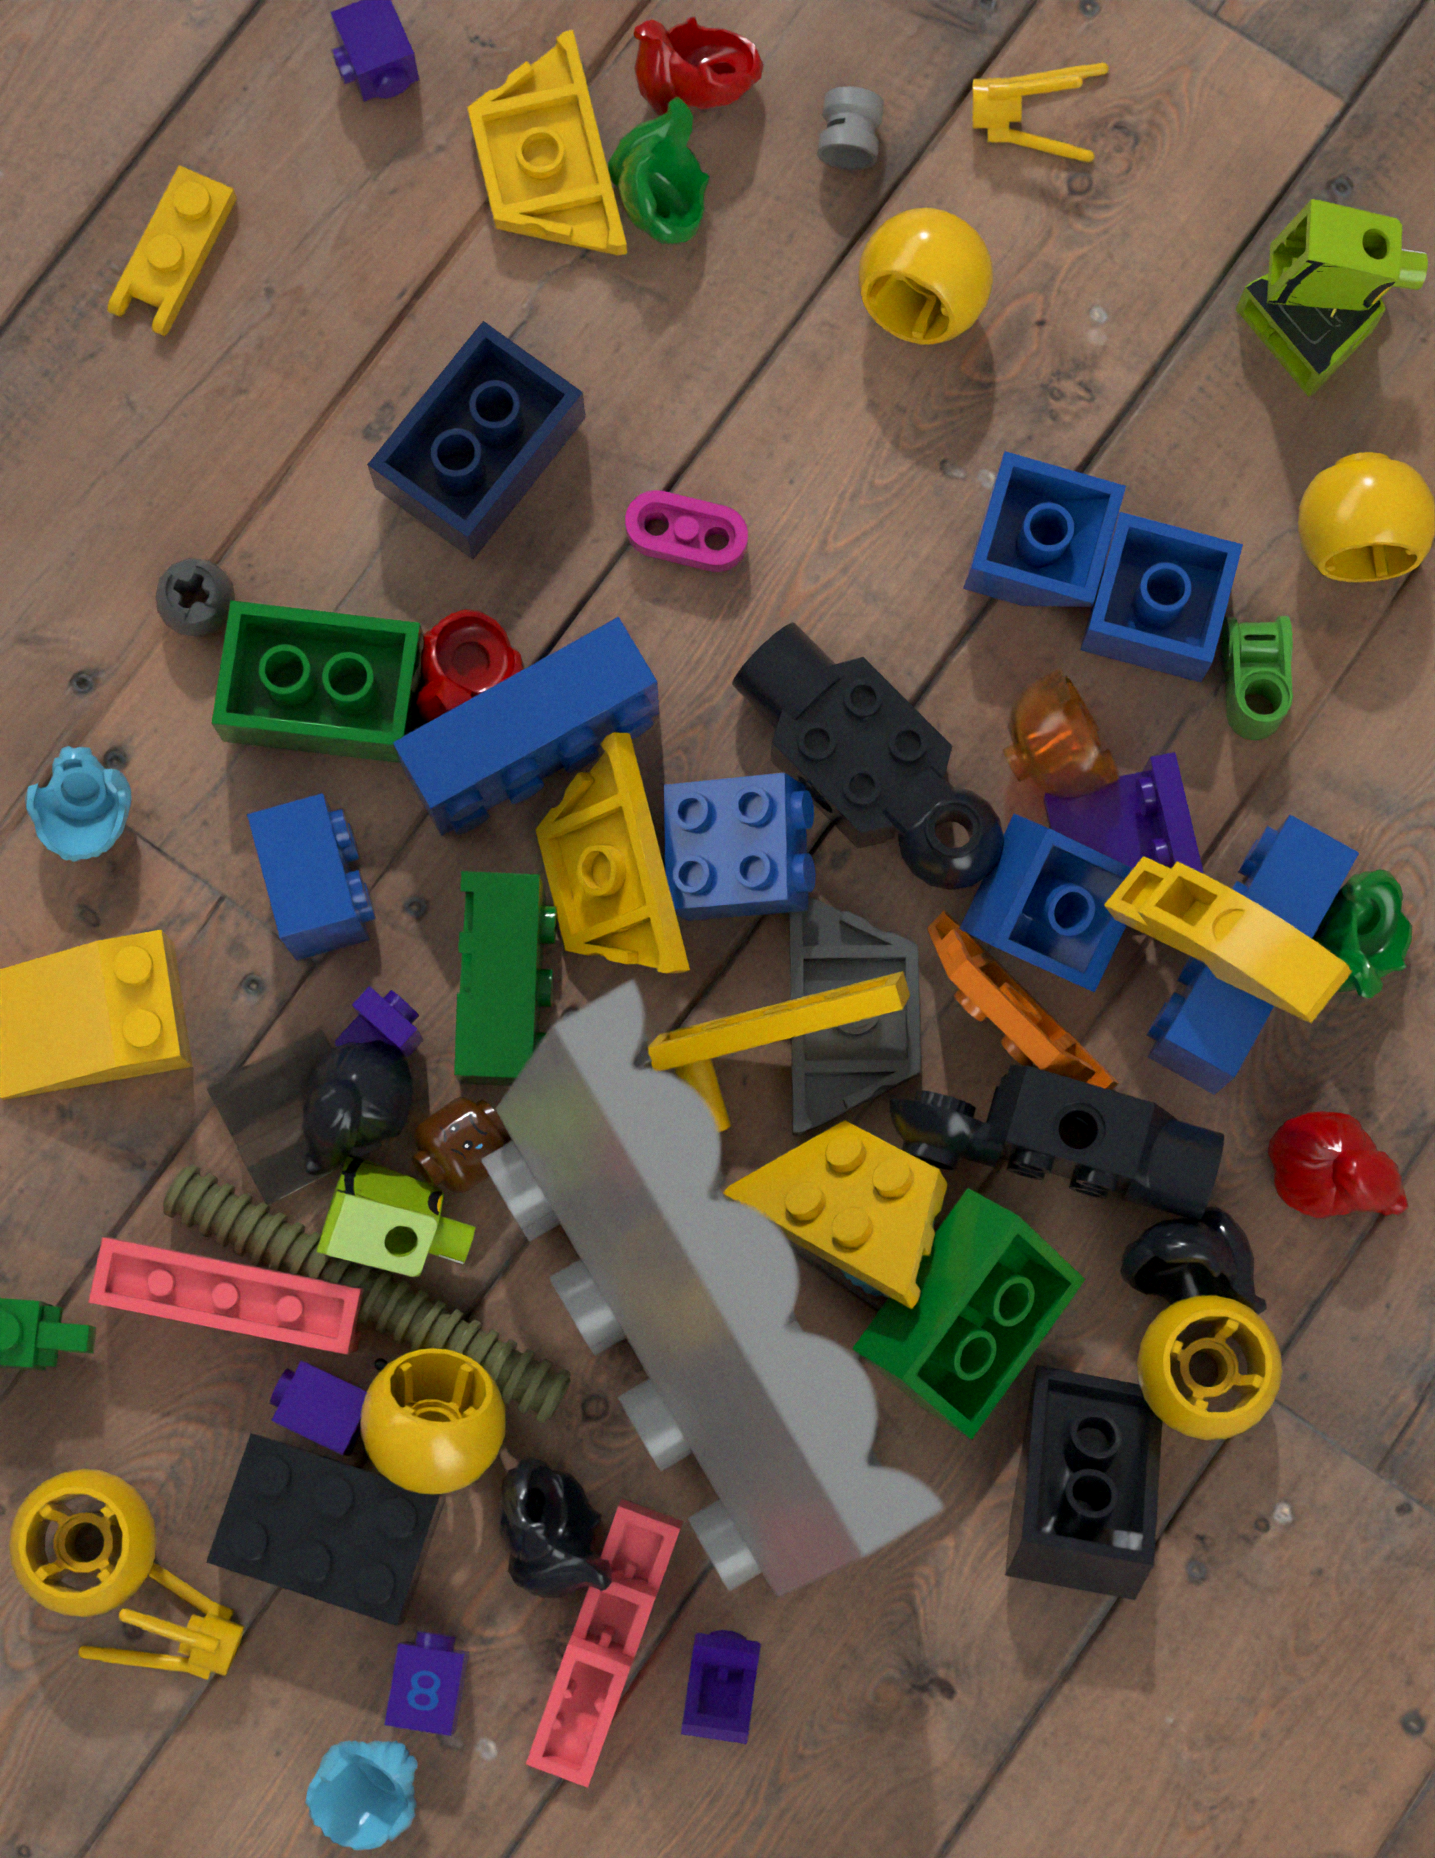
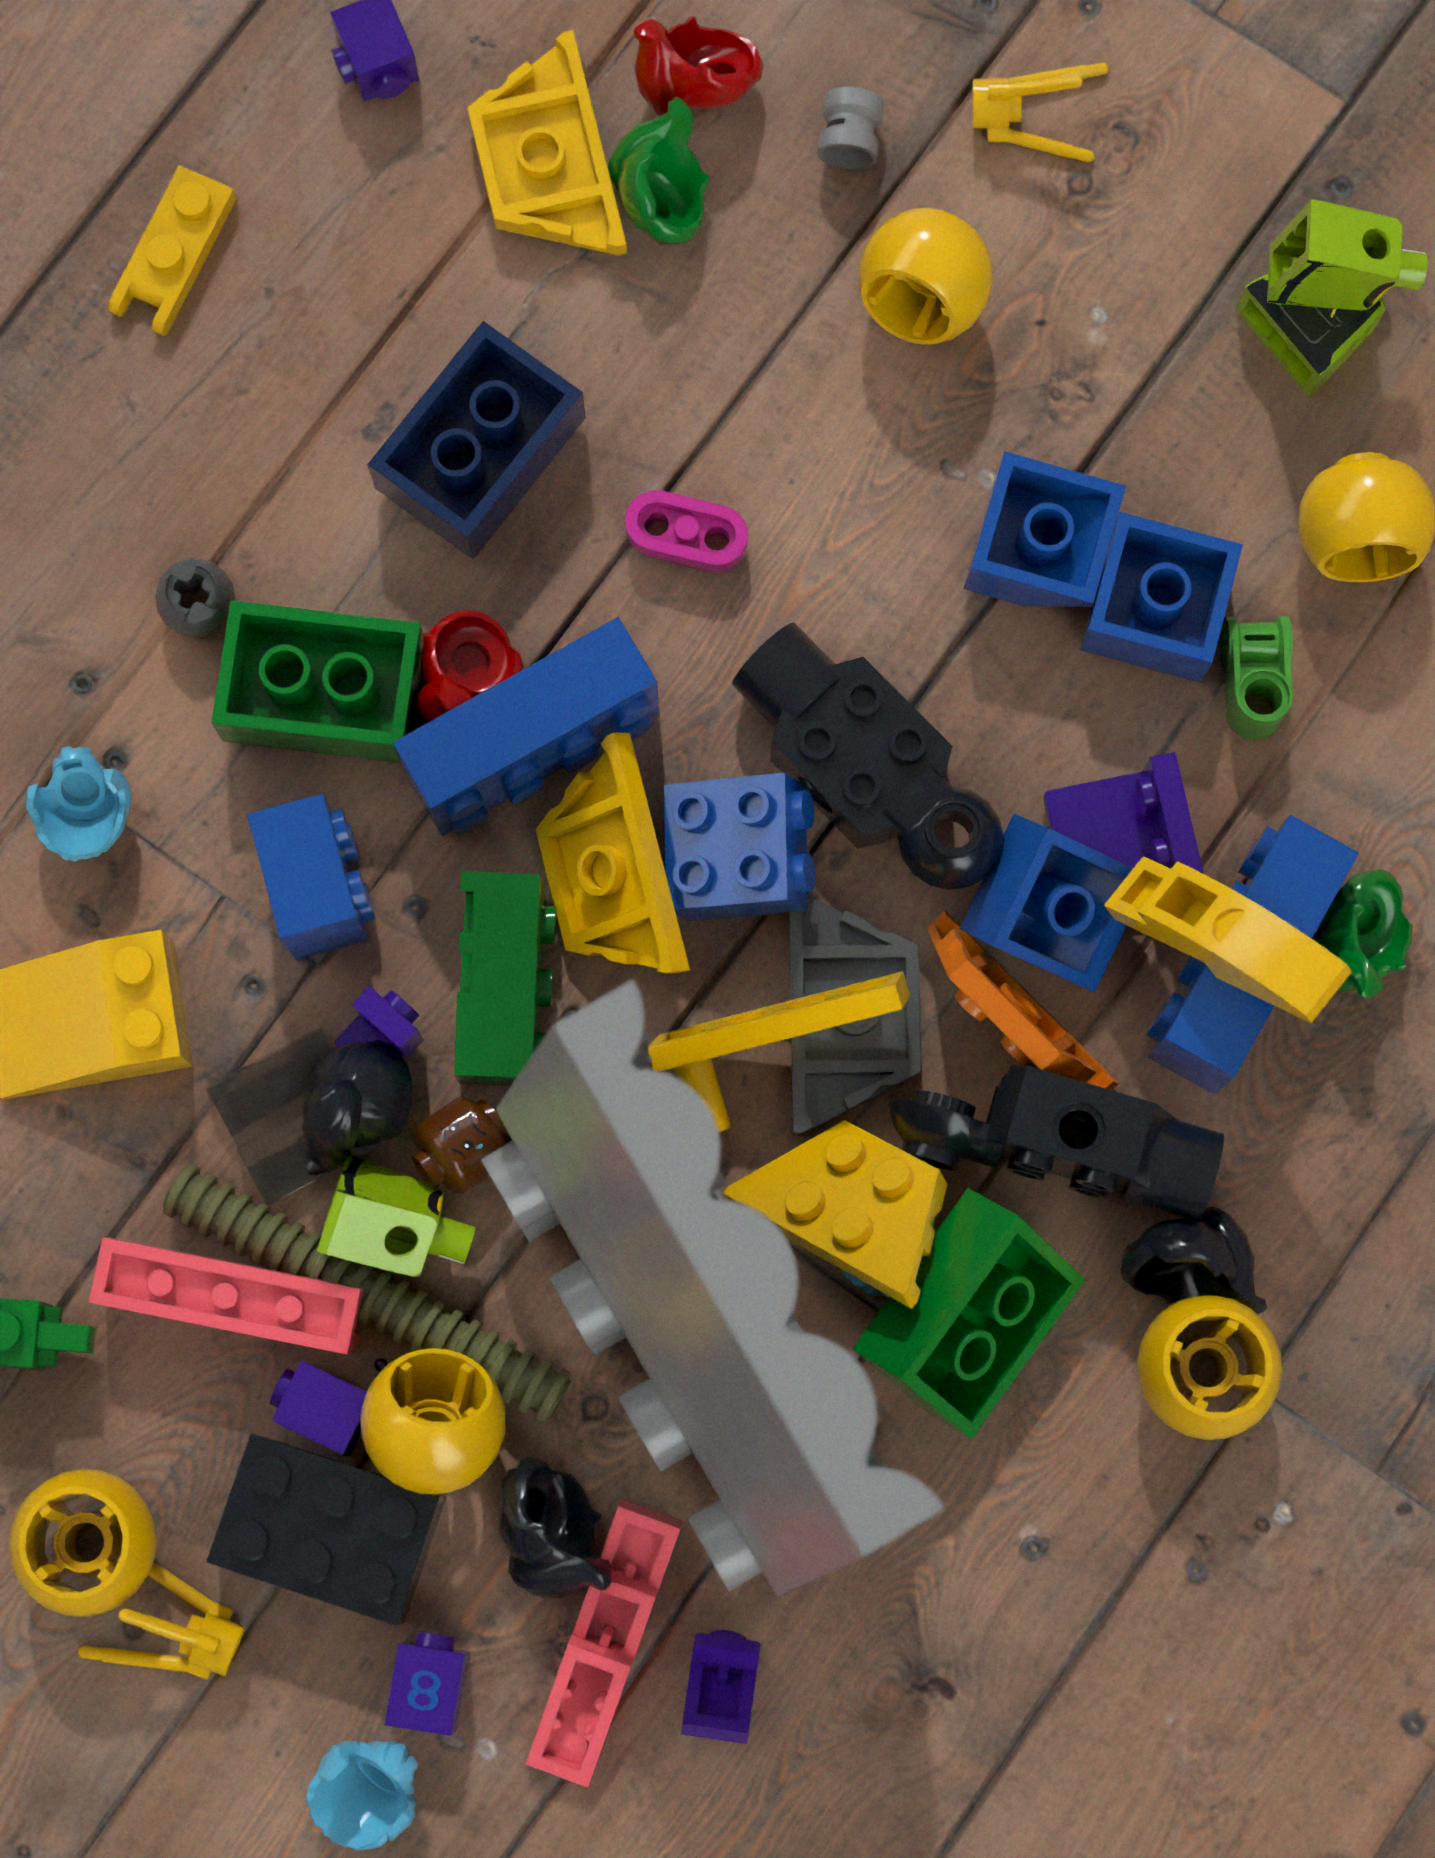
clear orange cylinder [1003,668,1120,799] -> none
black slope [1005,1365,1163,1600] -> none
red hair [1268,1111,1409,1219] -> none

